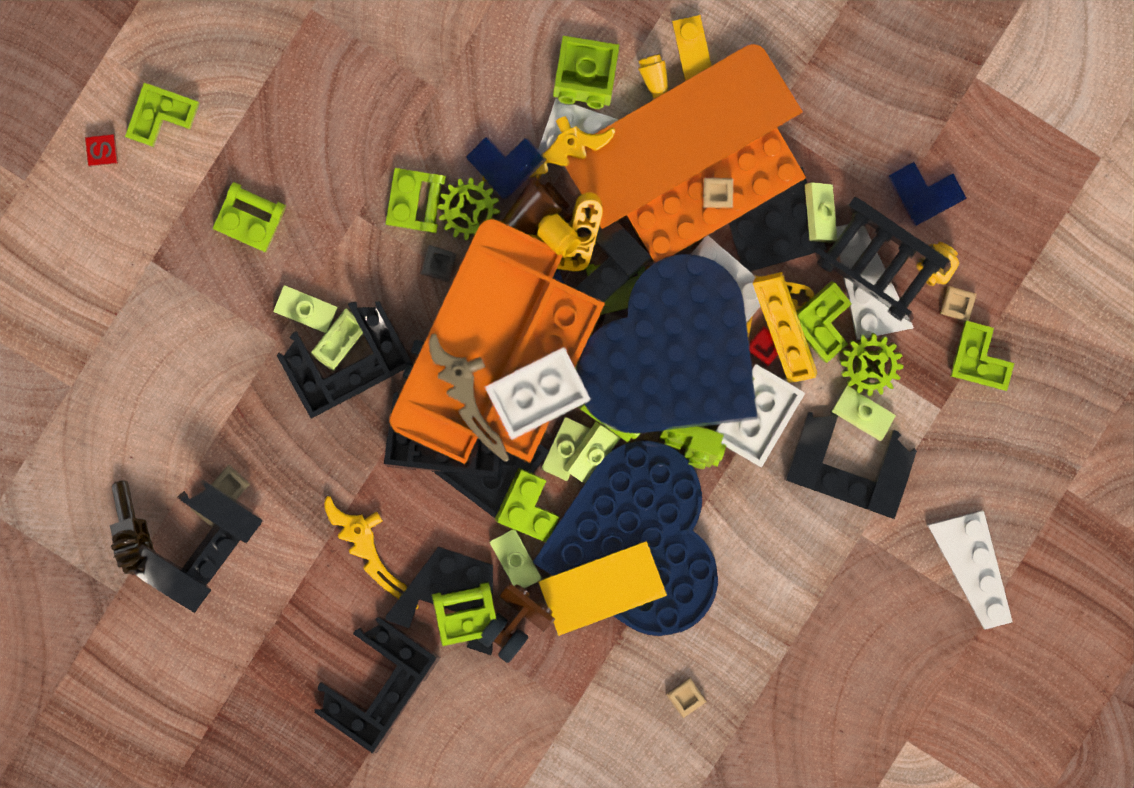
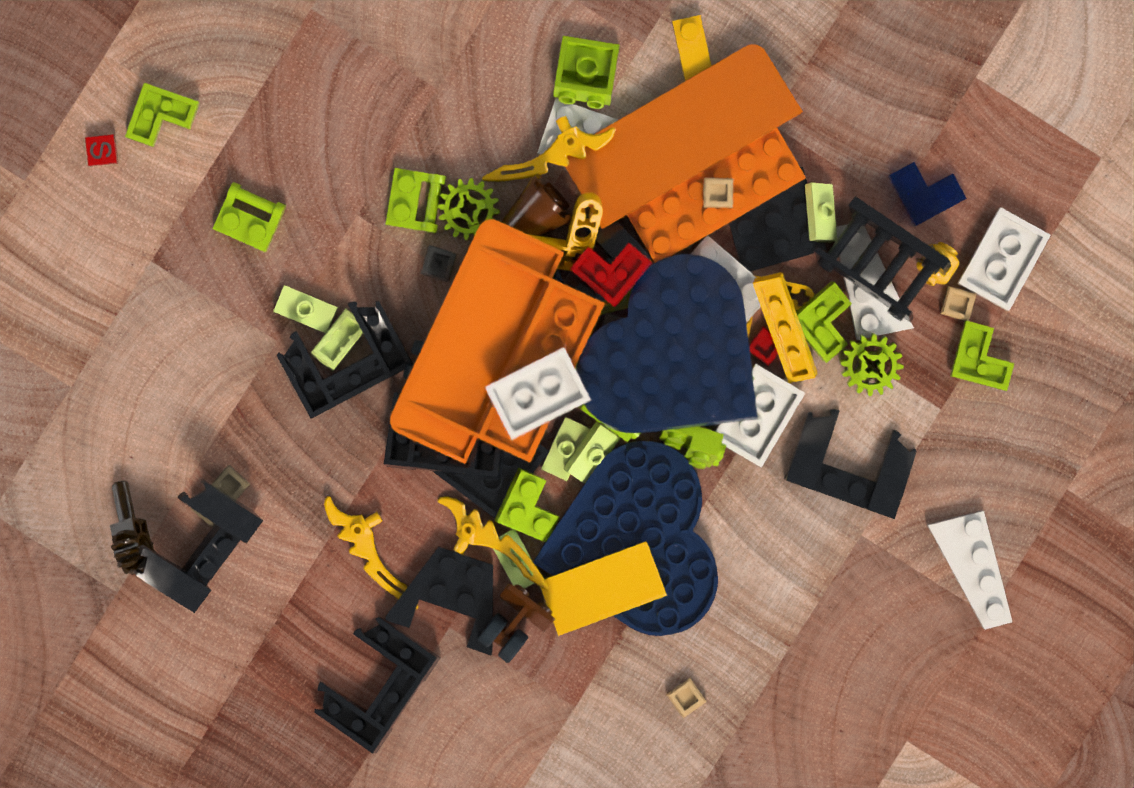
dark tan piece [429,334,509,462] -> none
lime plate [432,583,496,646] -> none
clear blue plate [466,137,547,199] -> none
yellow brick [537,214,581,257] -> none
yellow cone [638,54,668,99] -> none
yellowish green plate [831,386,896,441] -> none
none -> yellow piece [437,497,548,590]
none -> red plate [570,243,652,307]
none -> white plate [957,207,1051,311]

